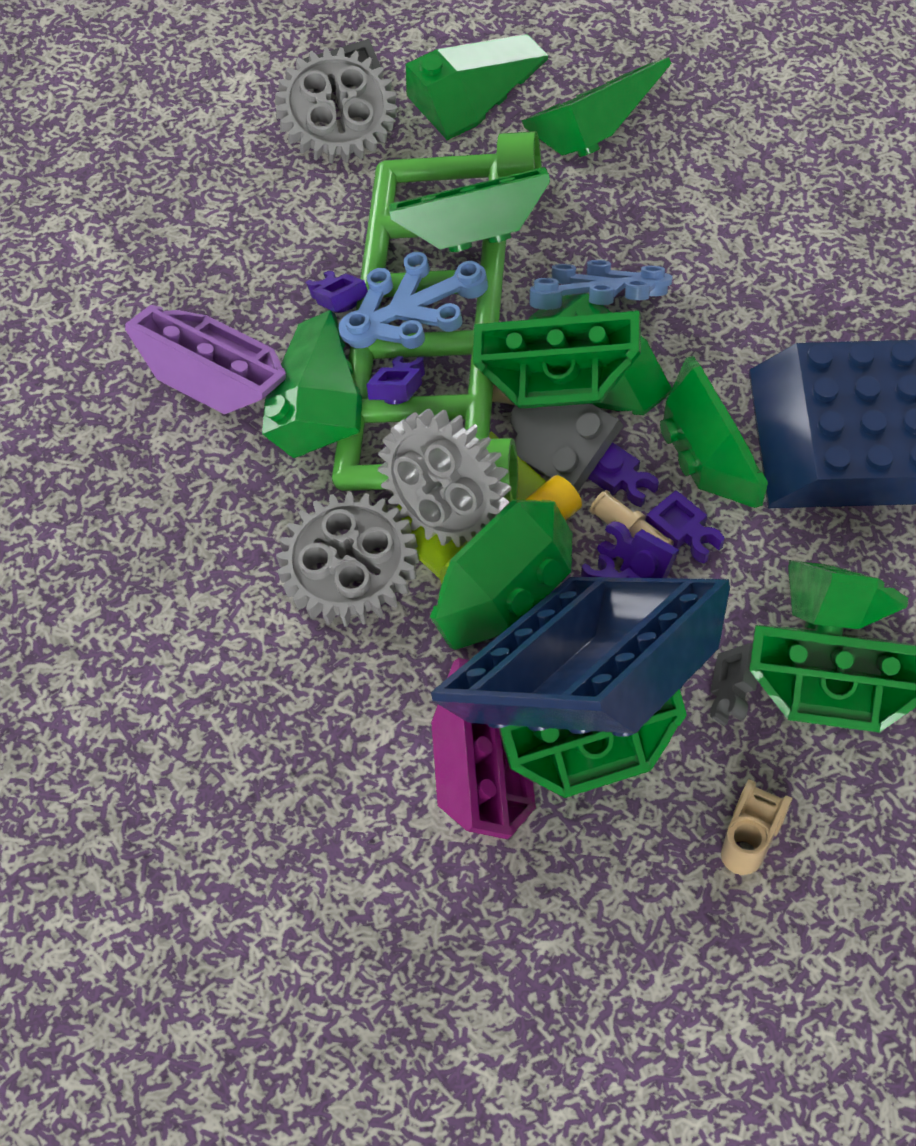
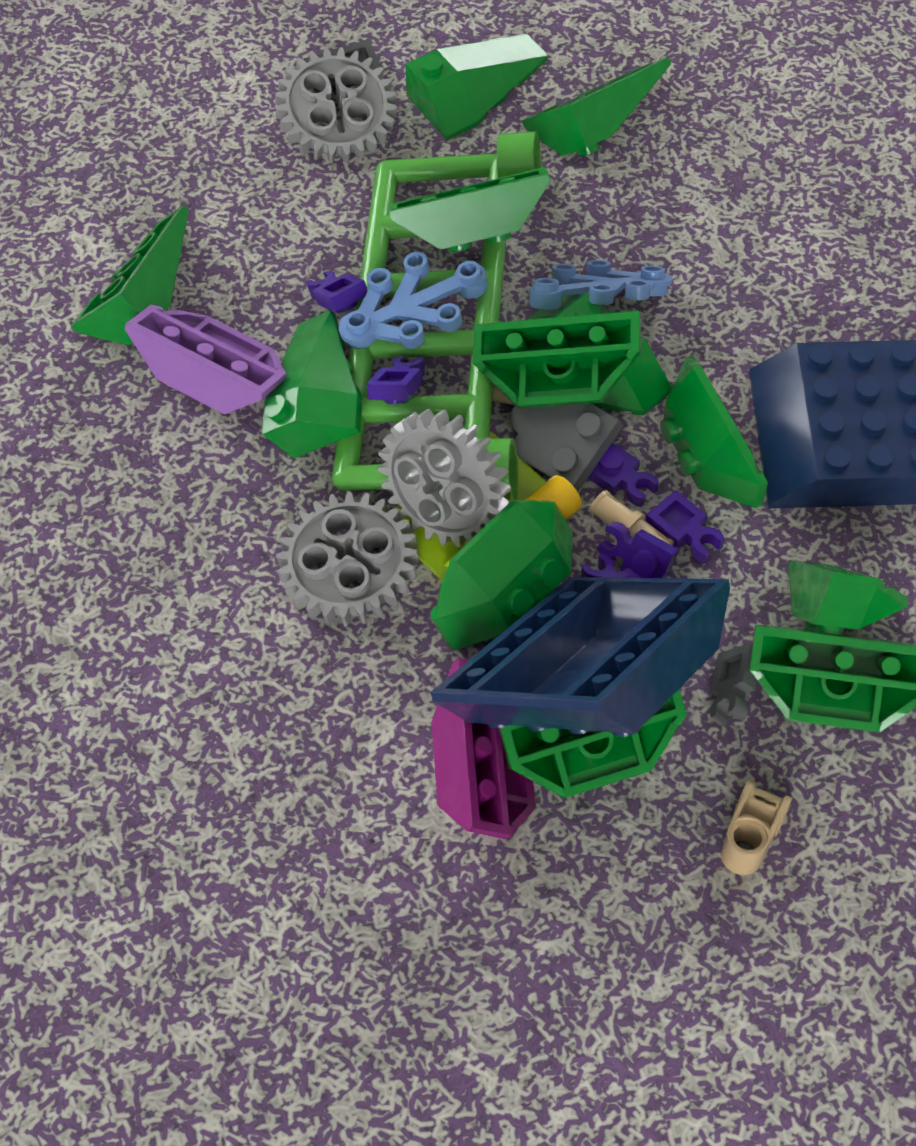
none -> green wedge [71,205,189,346]

